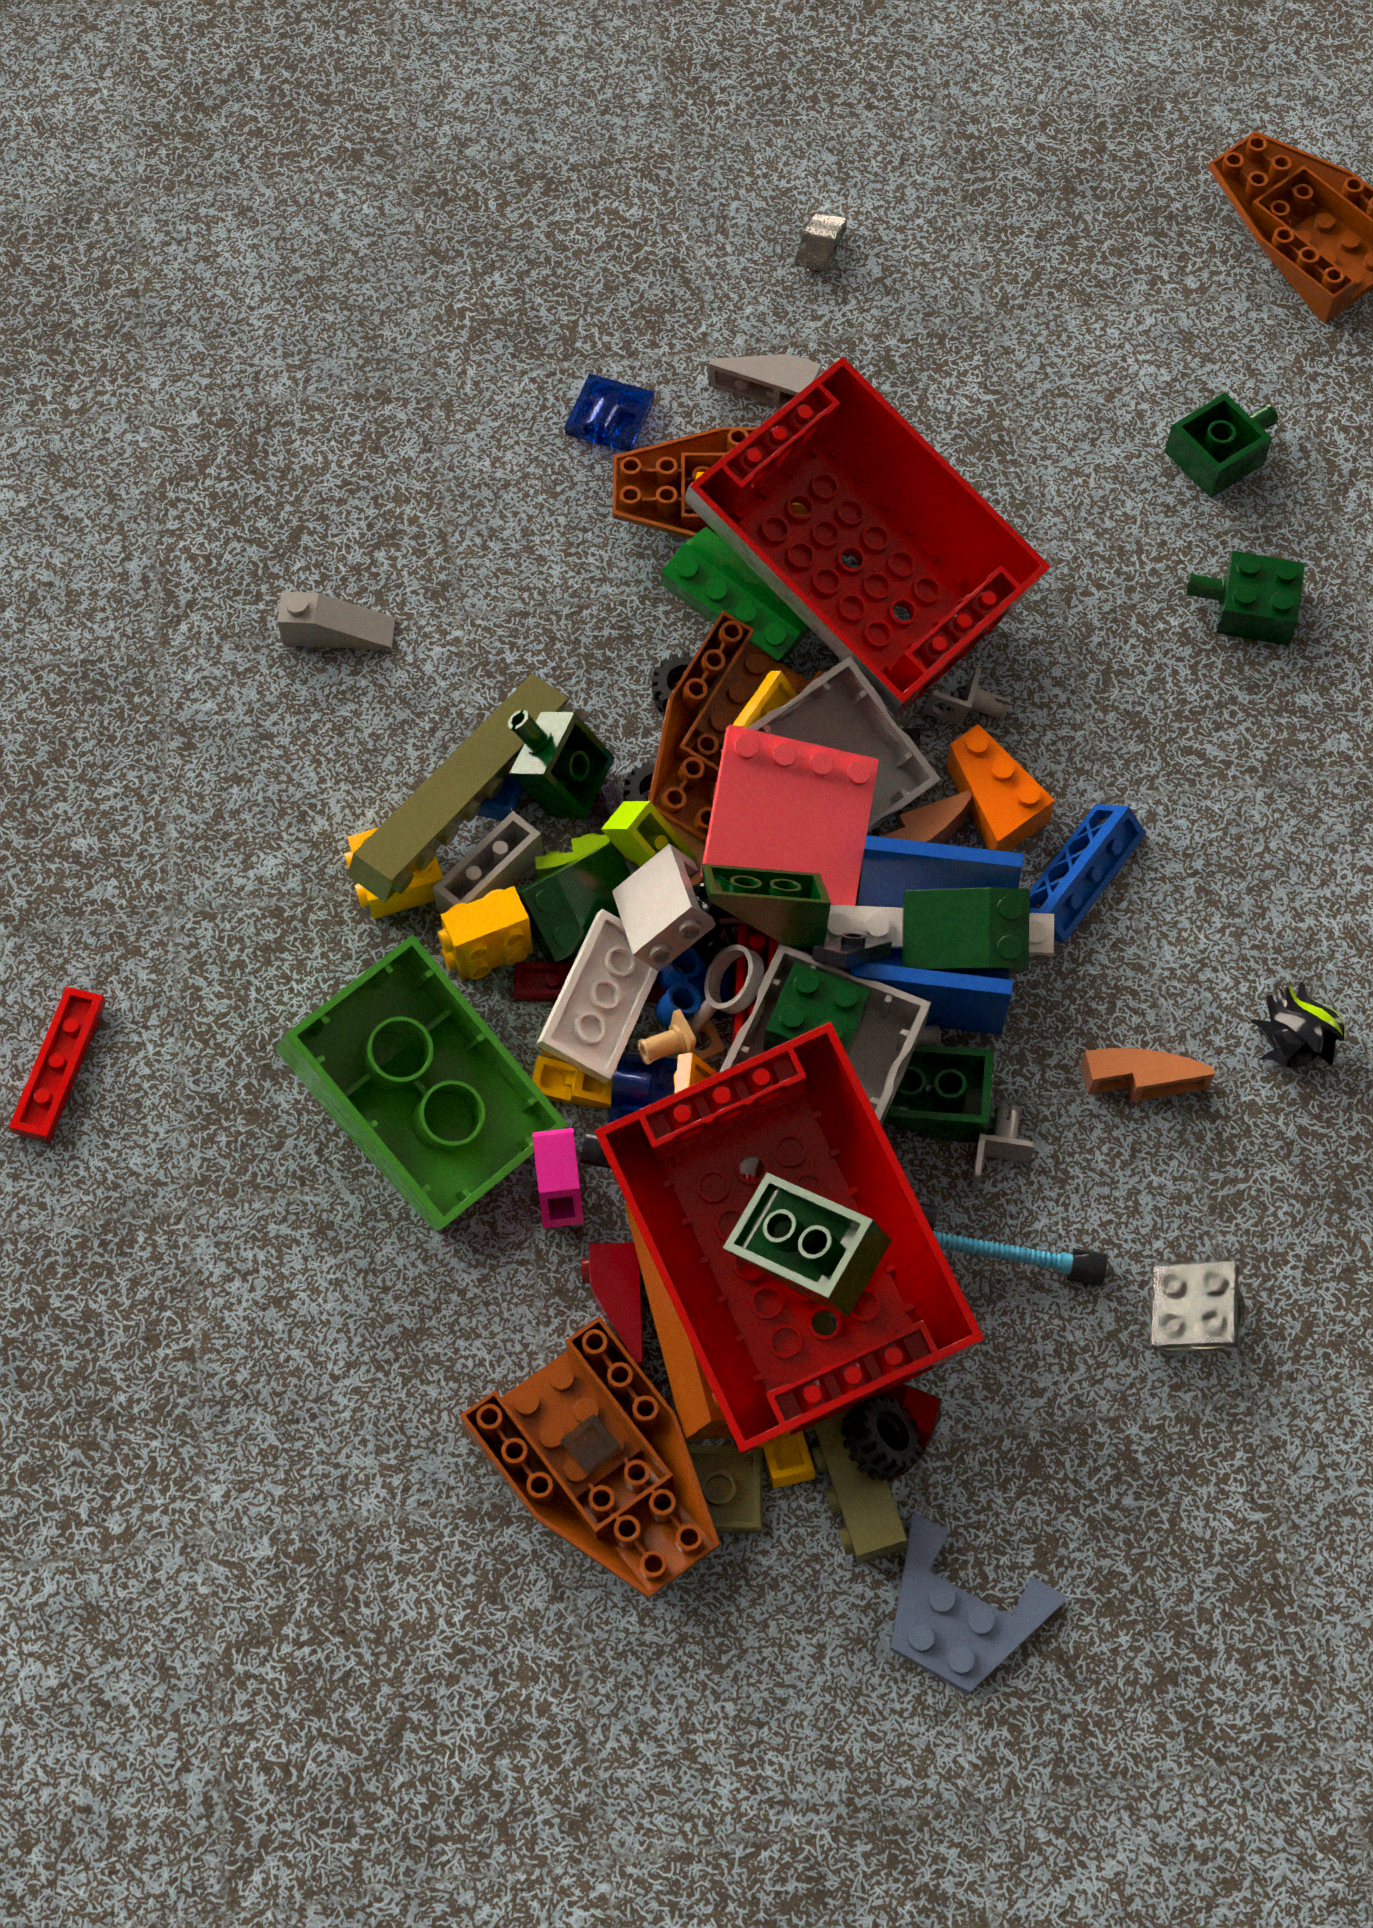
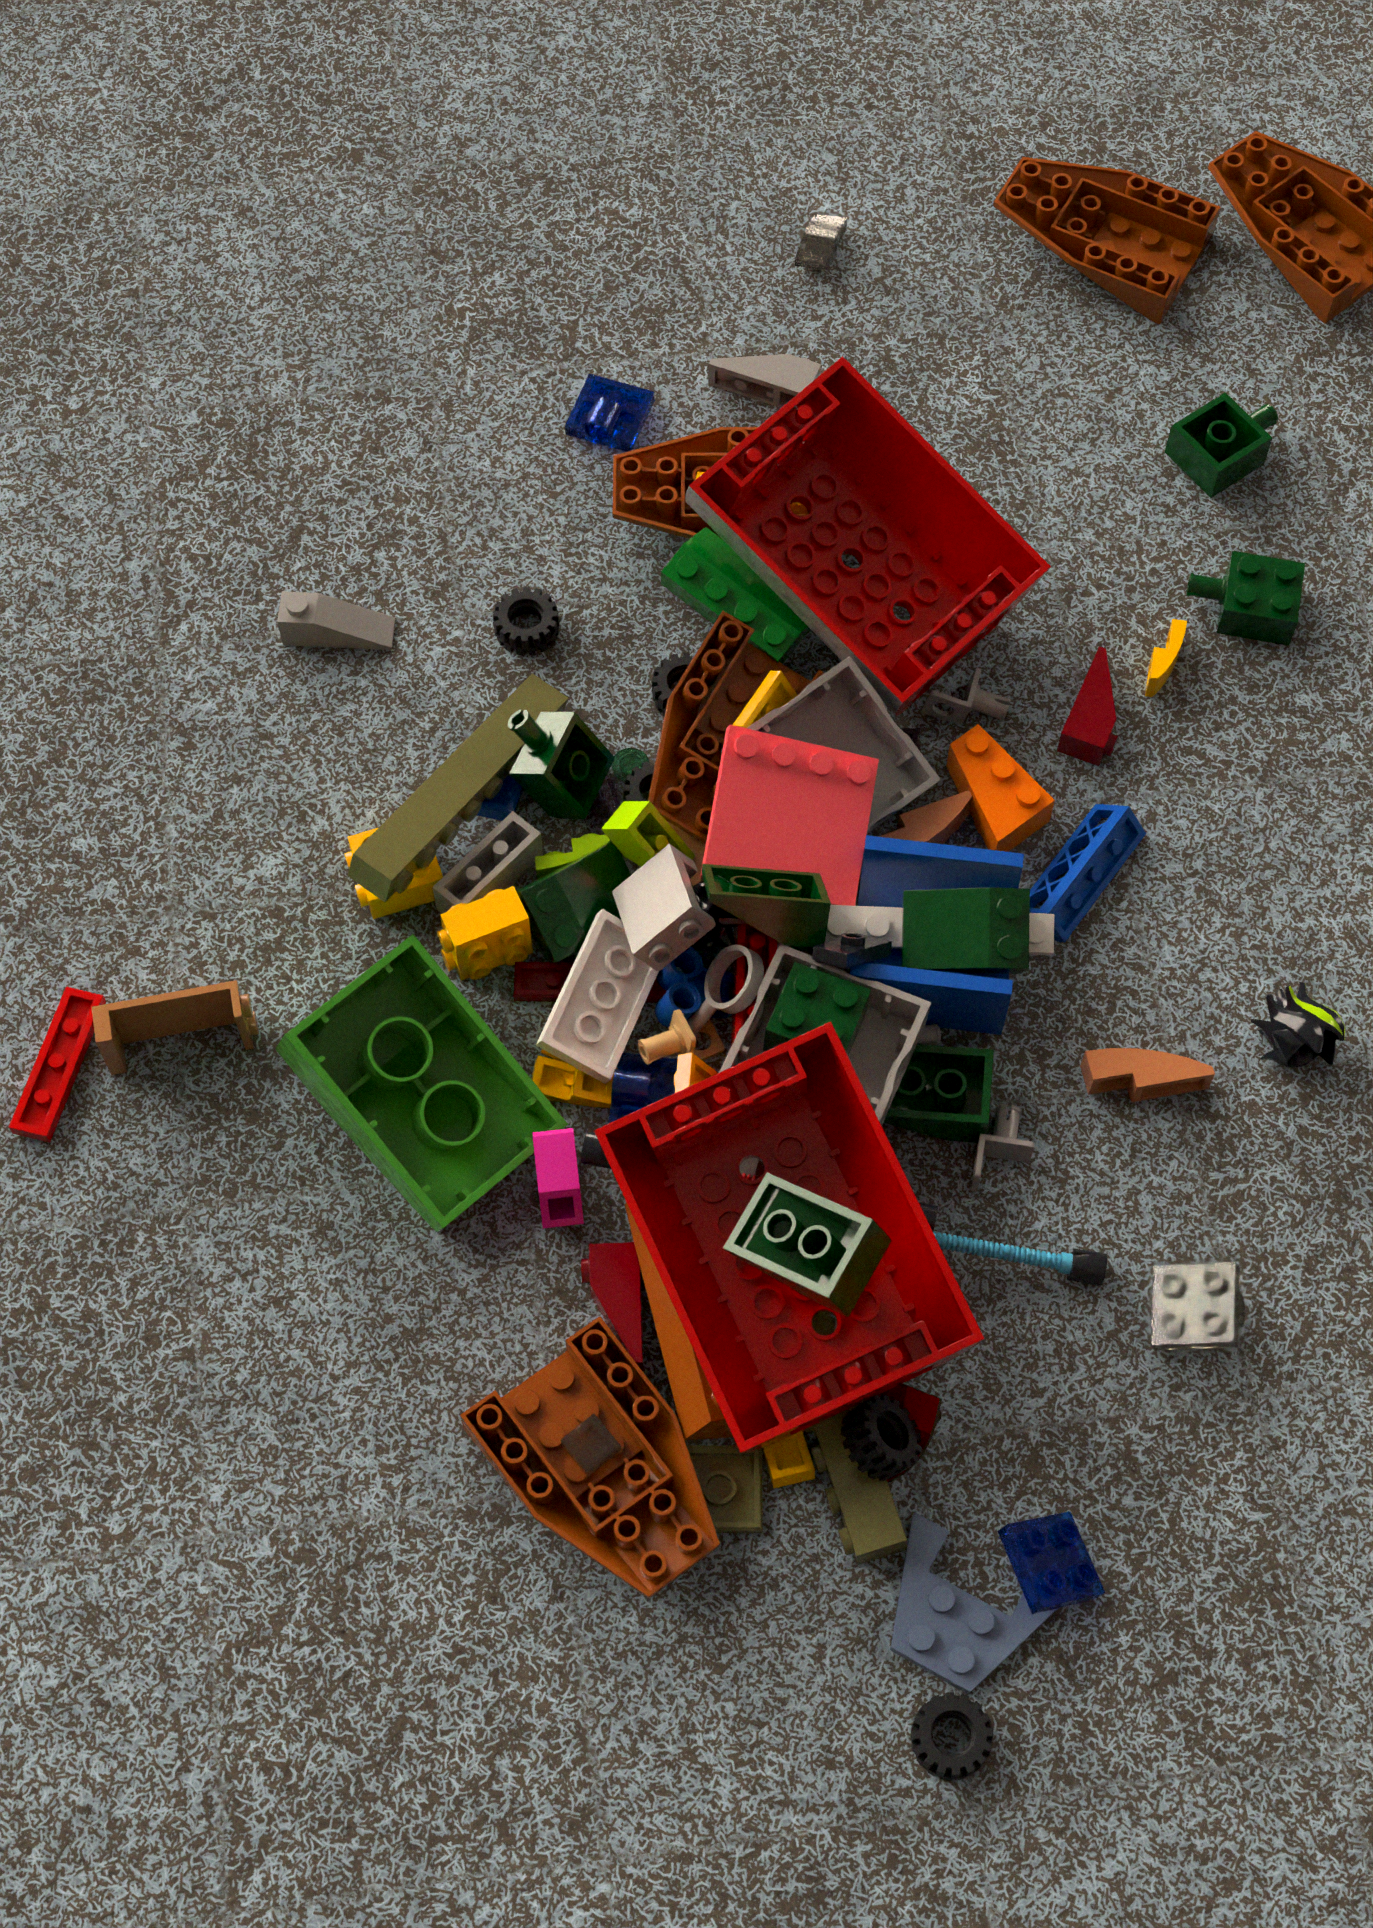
none -> medium nougat panel [92,980,259,1075]
none -> black tyre [493,587,559,656]
none -> clear green plate [612,748,649,782]
none -> black tyre [910,1692,994,1781]
none -> dark orange wedge [993,157,1221,324]
none -> clear blue plate [997,1511,1105,1614]
none -> dark red slope [1057,646,1119,766]
none -> yellow slope [1145,619,1187,697]

